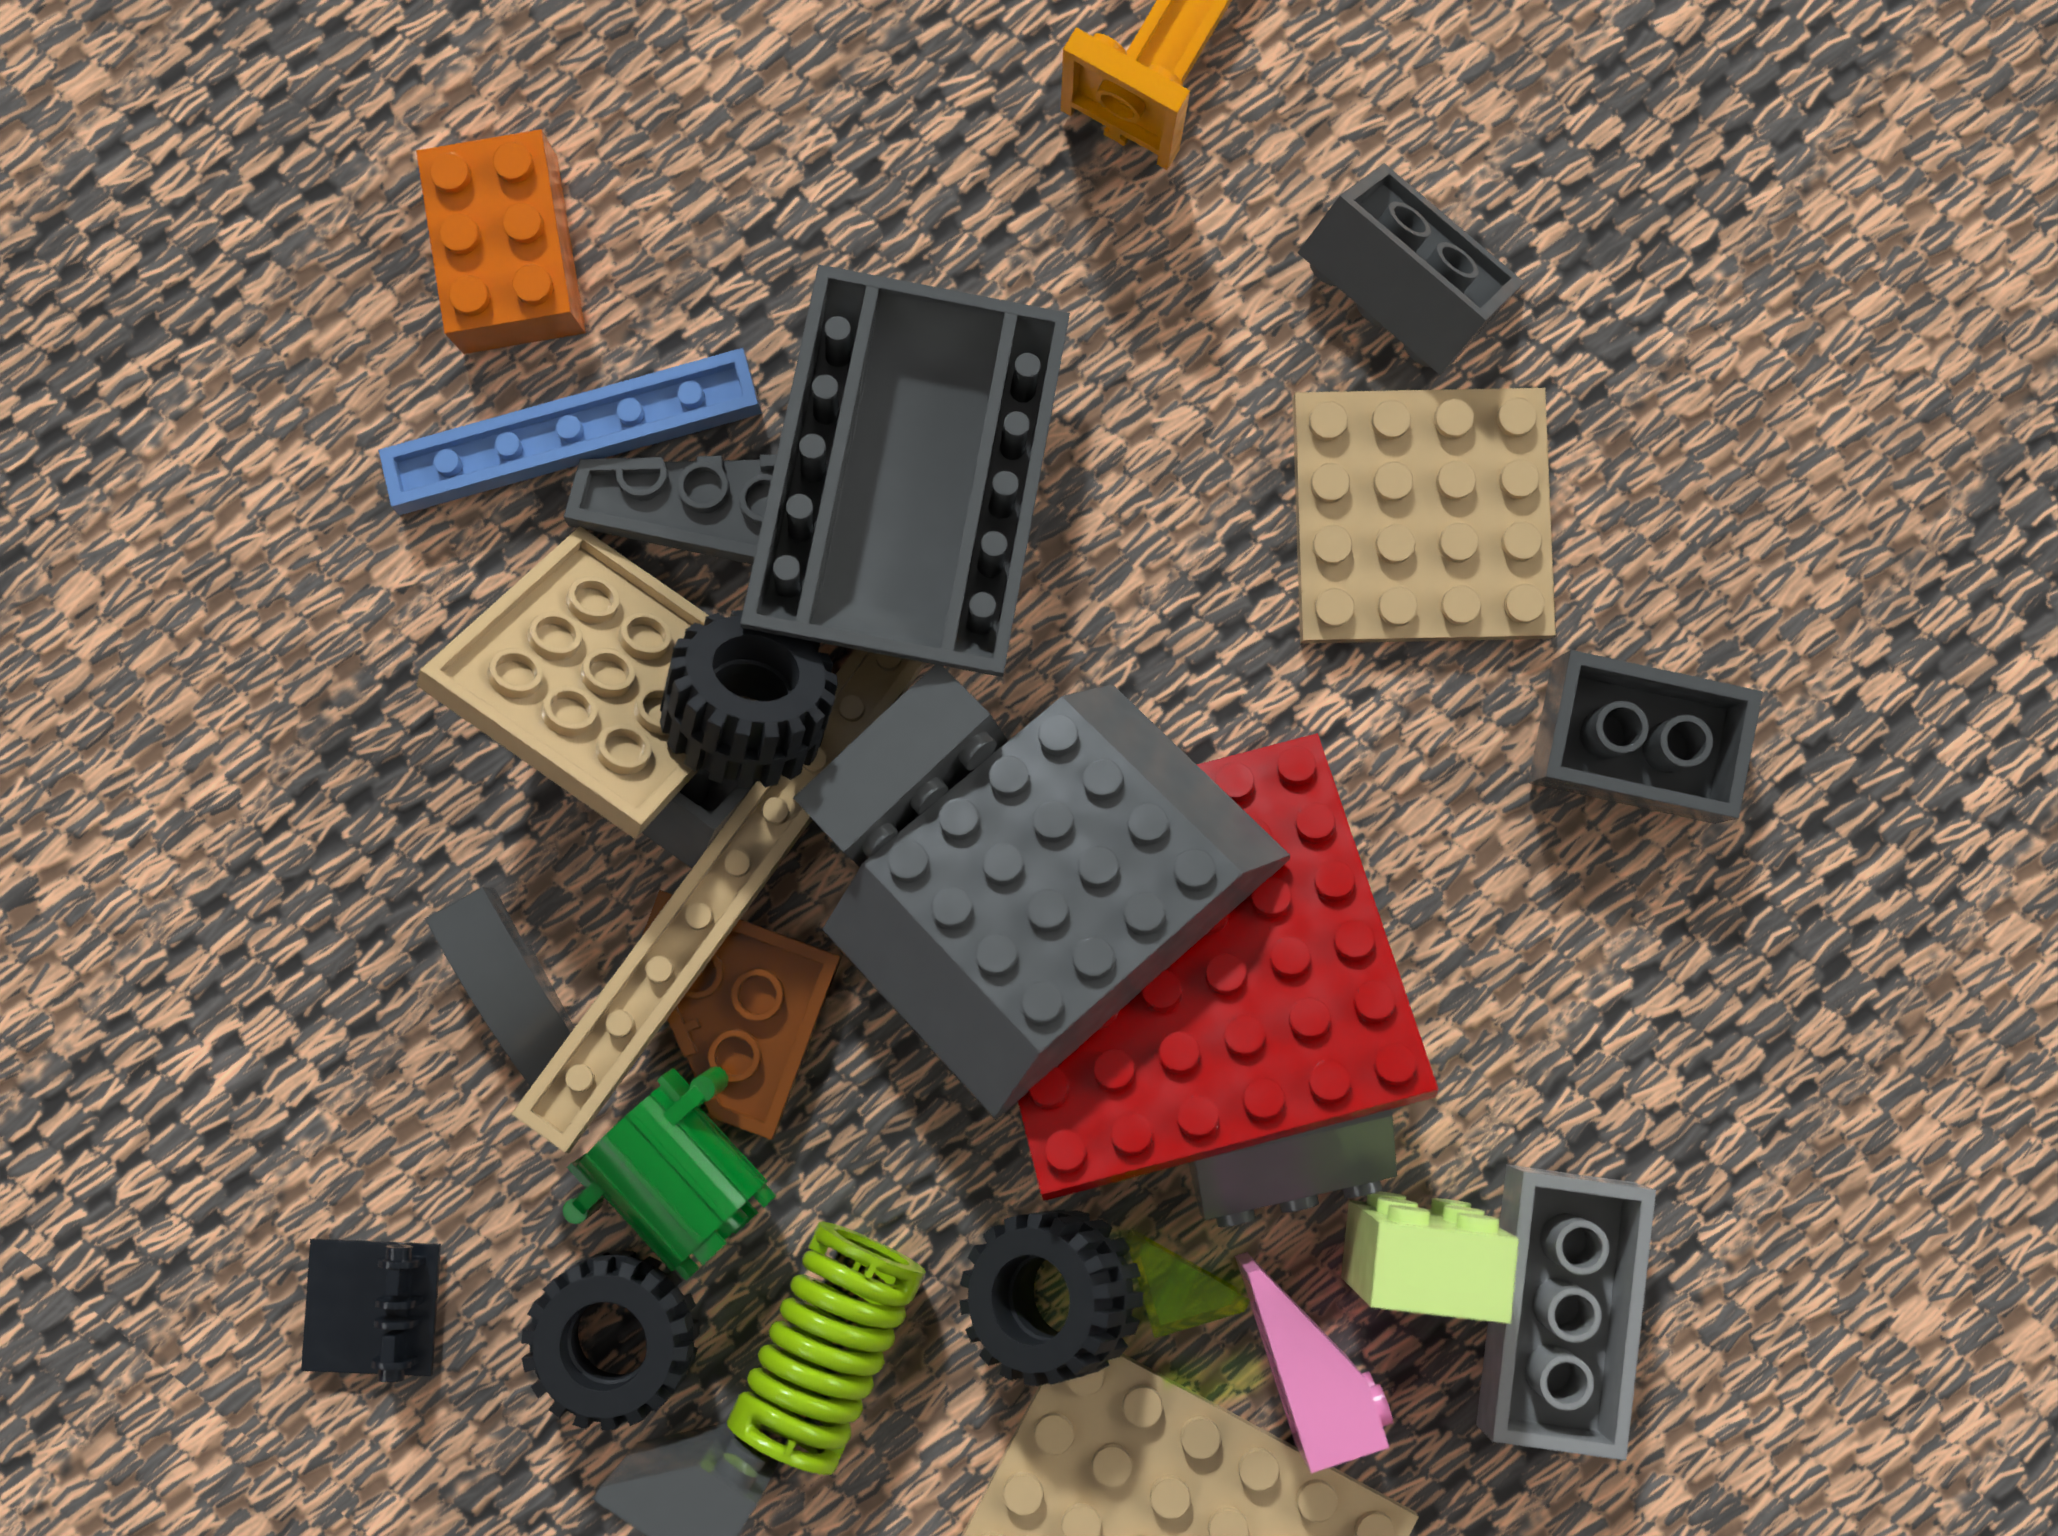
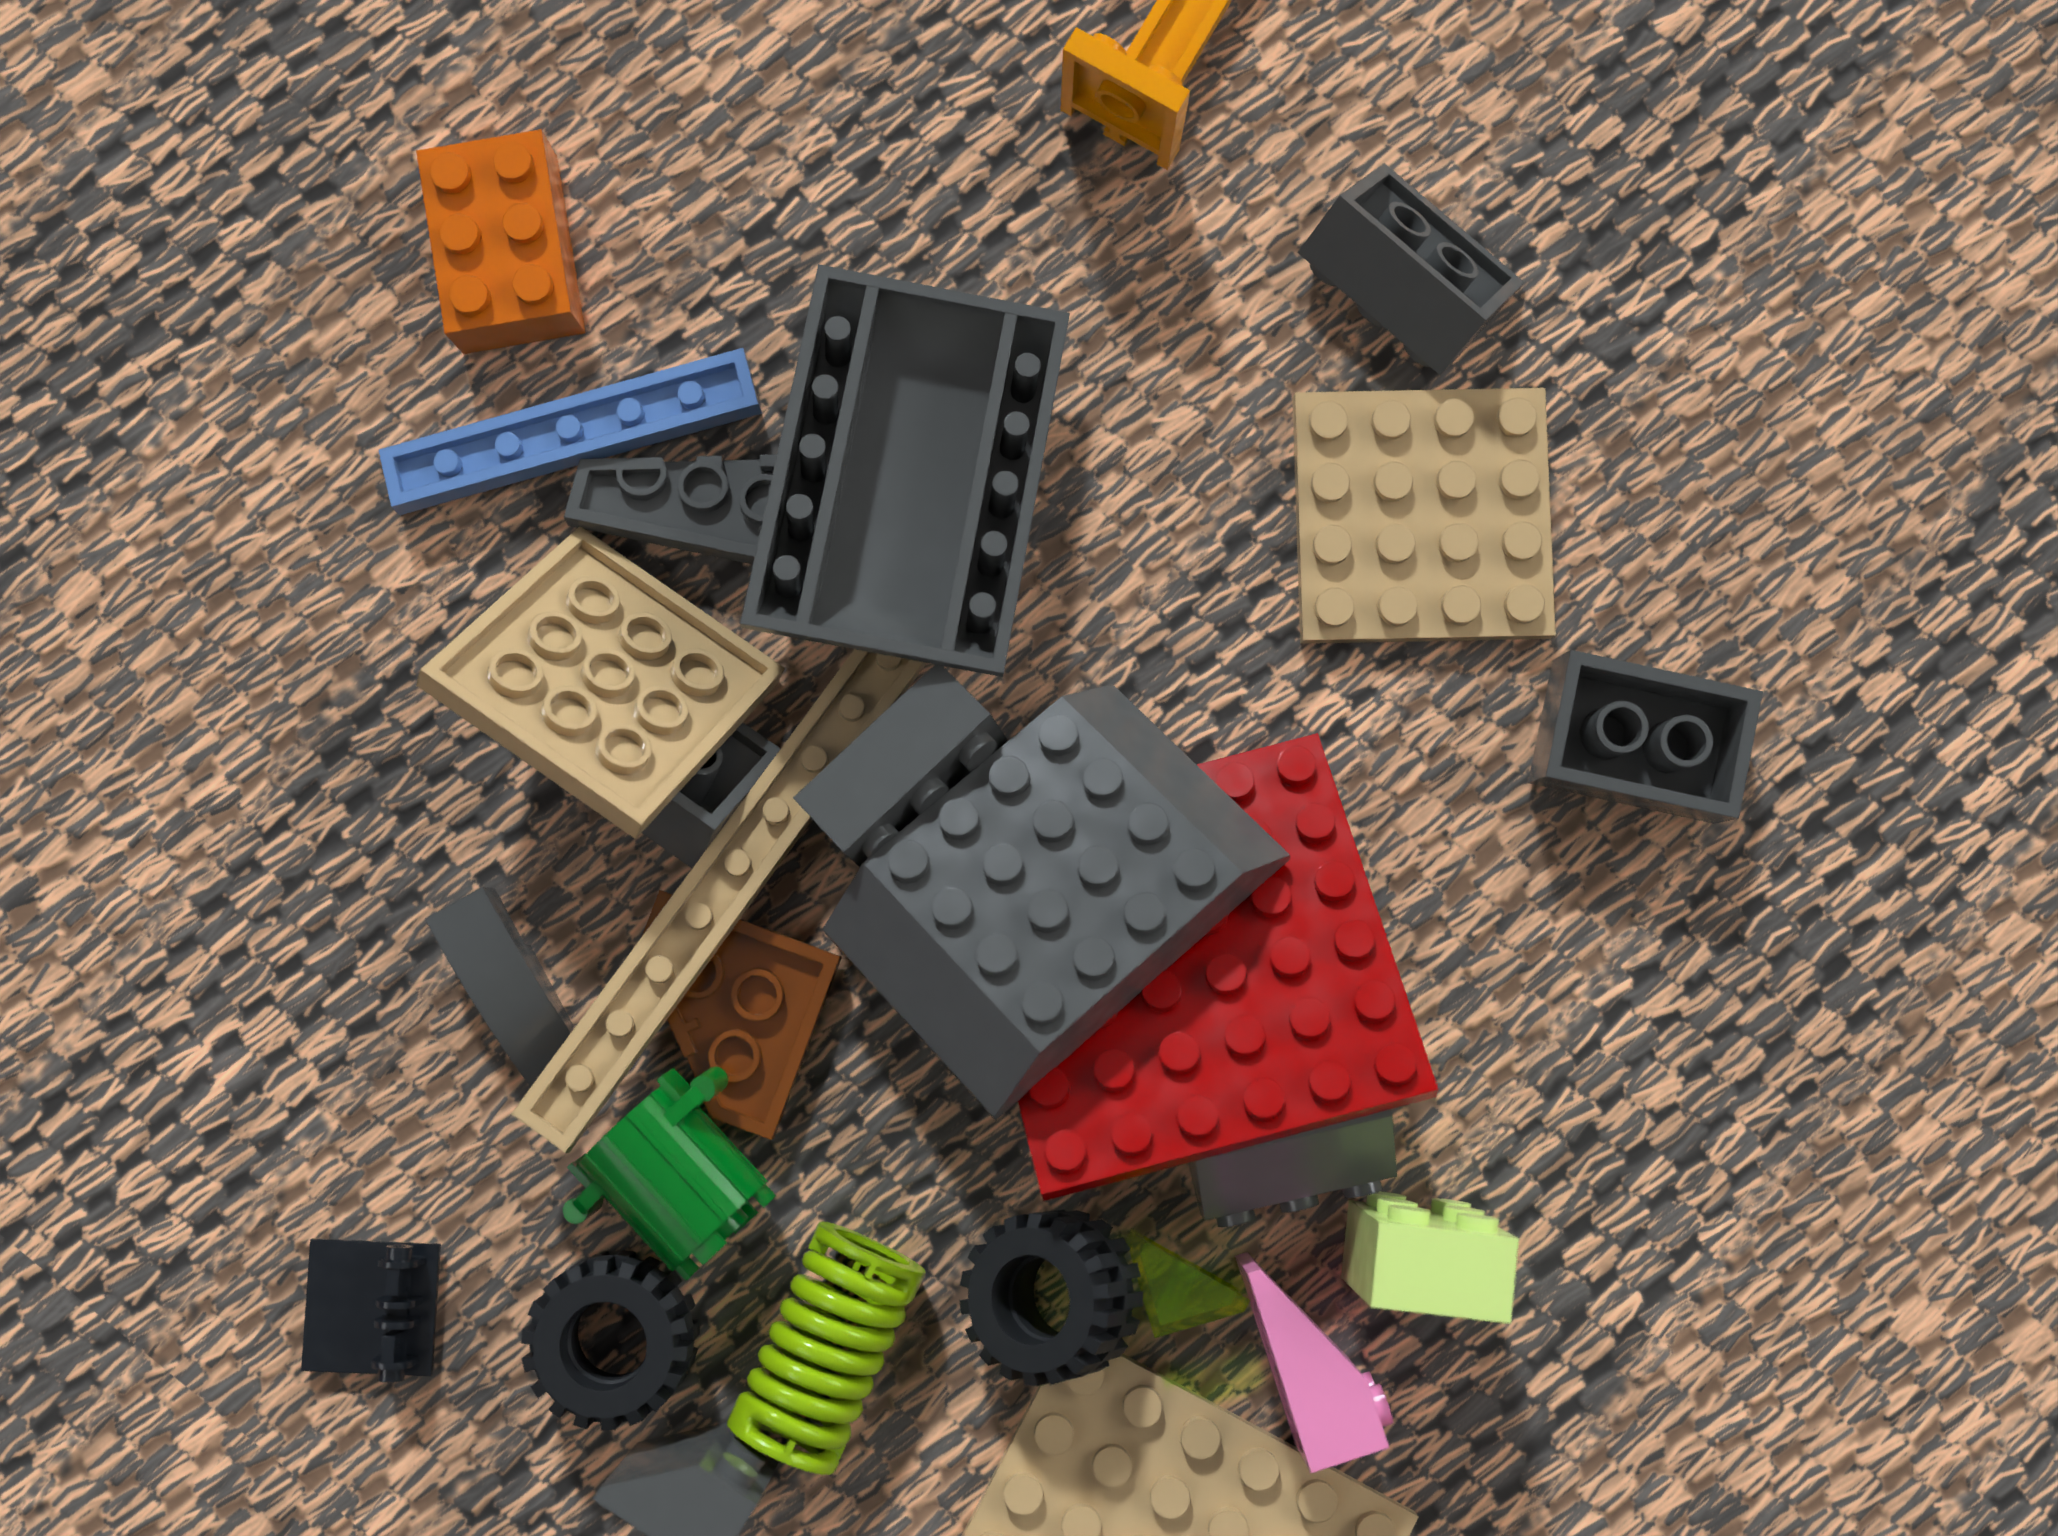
black tyre [660,610,838,788] -> none
light grey brick [1476,1164,1656,1461] -> none

